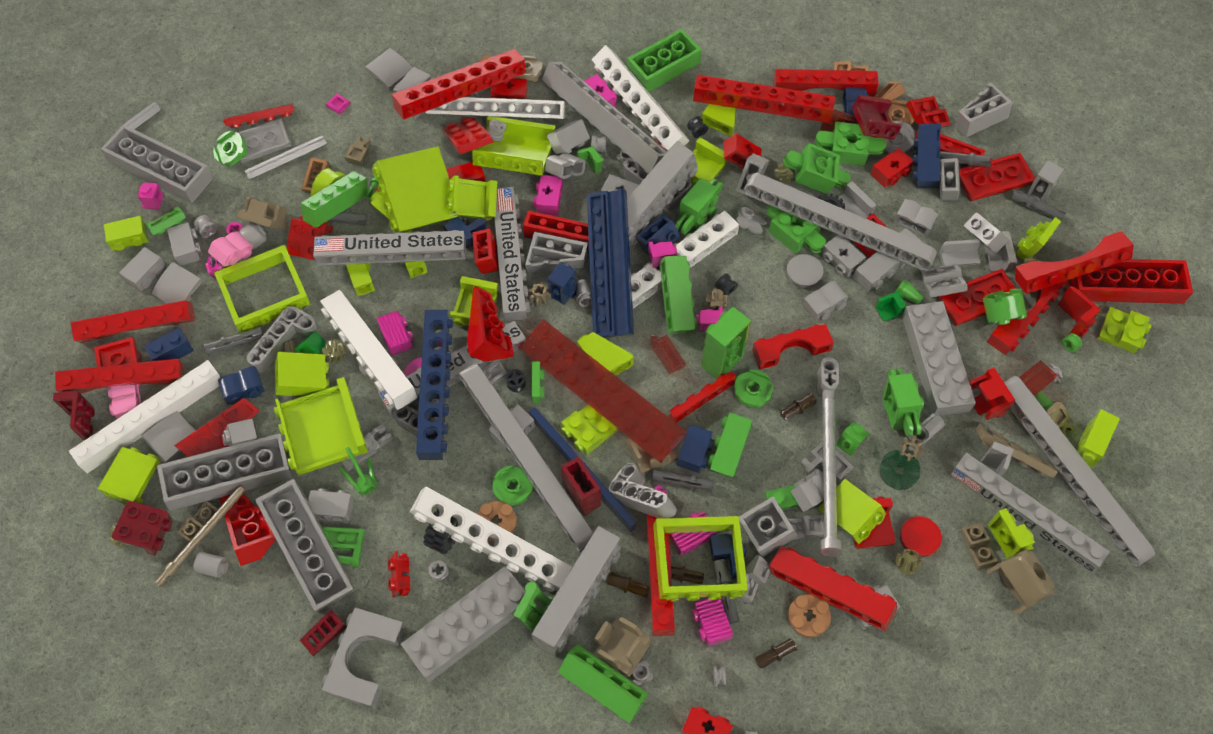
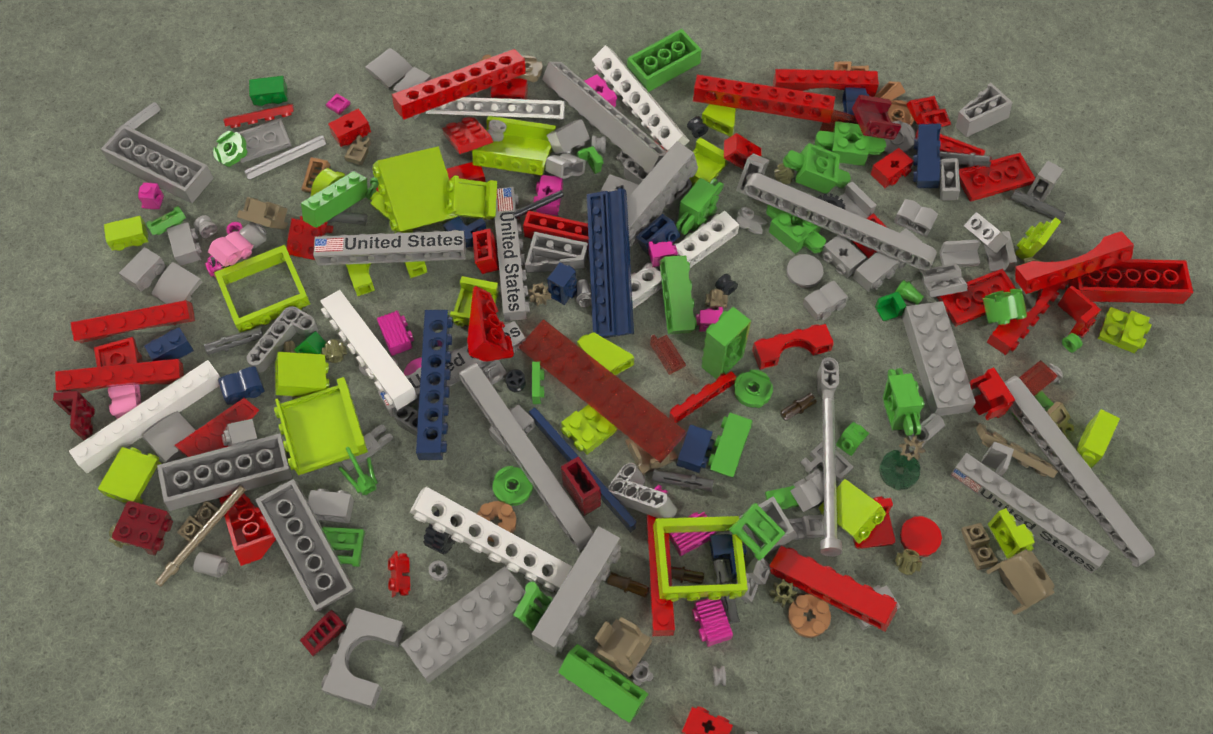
dark brown axle [755,638,797,668] -> none
none -> green brick [249,76,288,106]
none -> red brick [328,108,371,147]
none -> black bar [512,190,564,219]
none -> bright green plate [729,503,785,560]
none -> olive gear [769,579,797,607]

